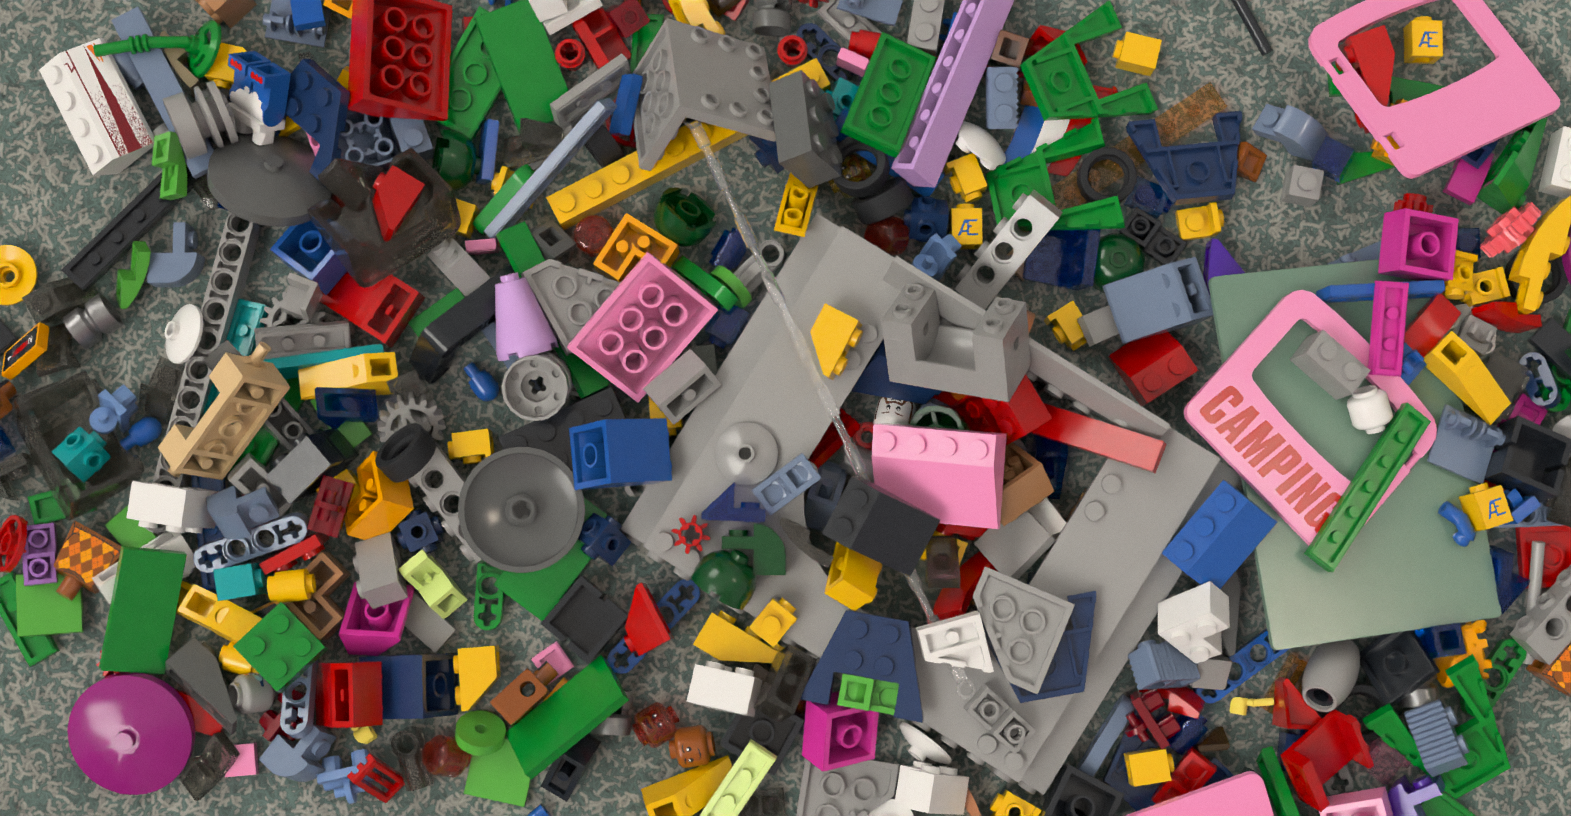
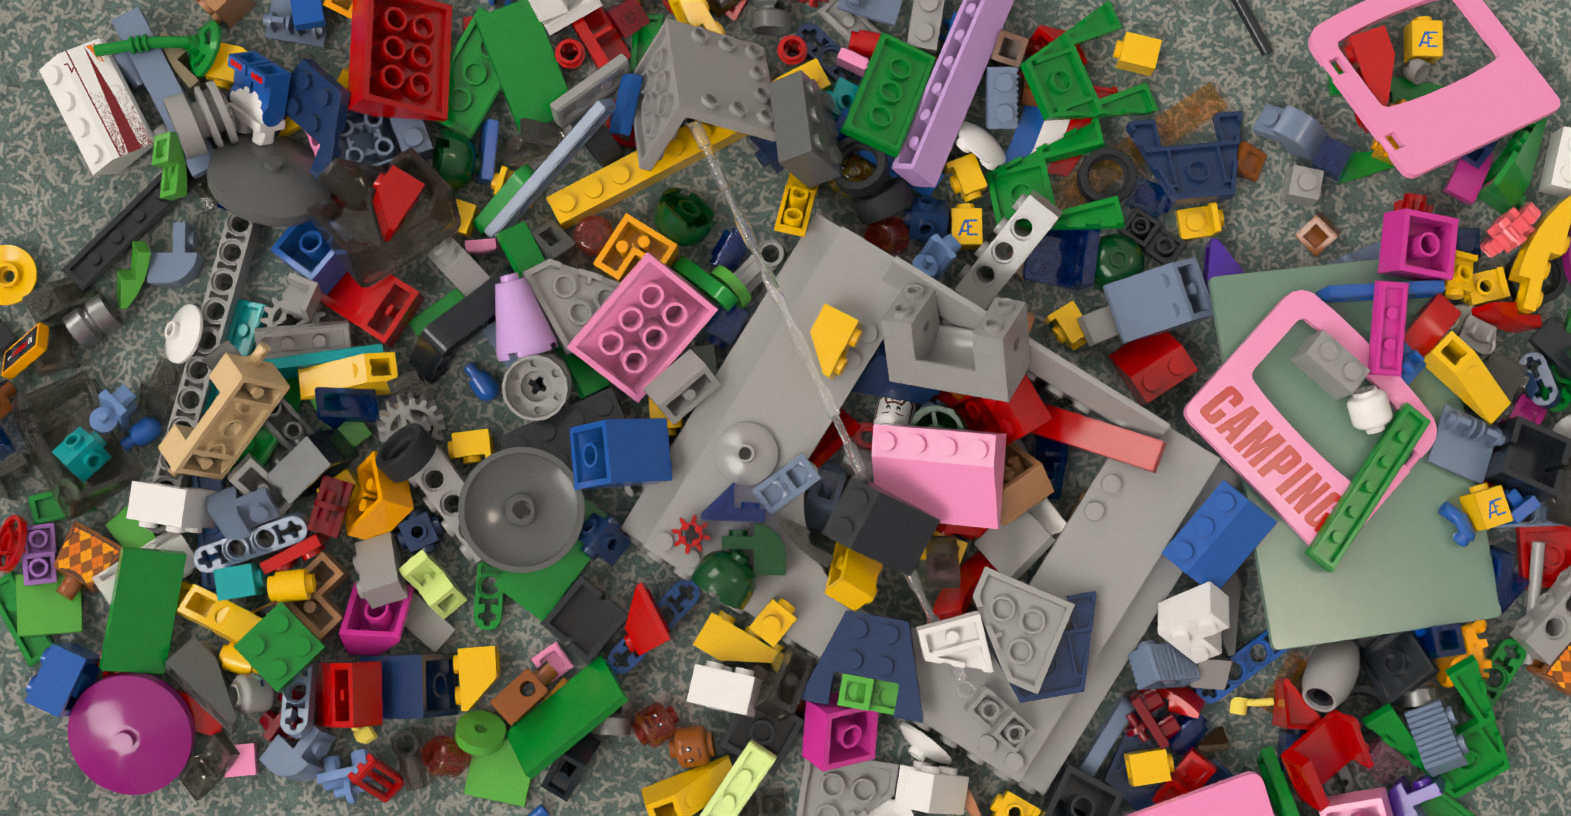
none -> blue brick [24,643,101,717]
none -> dark orange slope [1294,212,1340,257]
none -> light grey hinge [1403,58,1431,85]

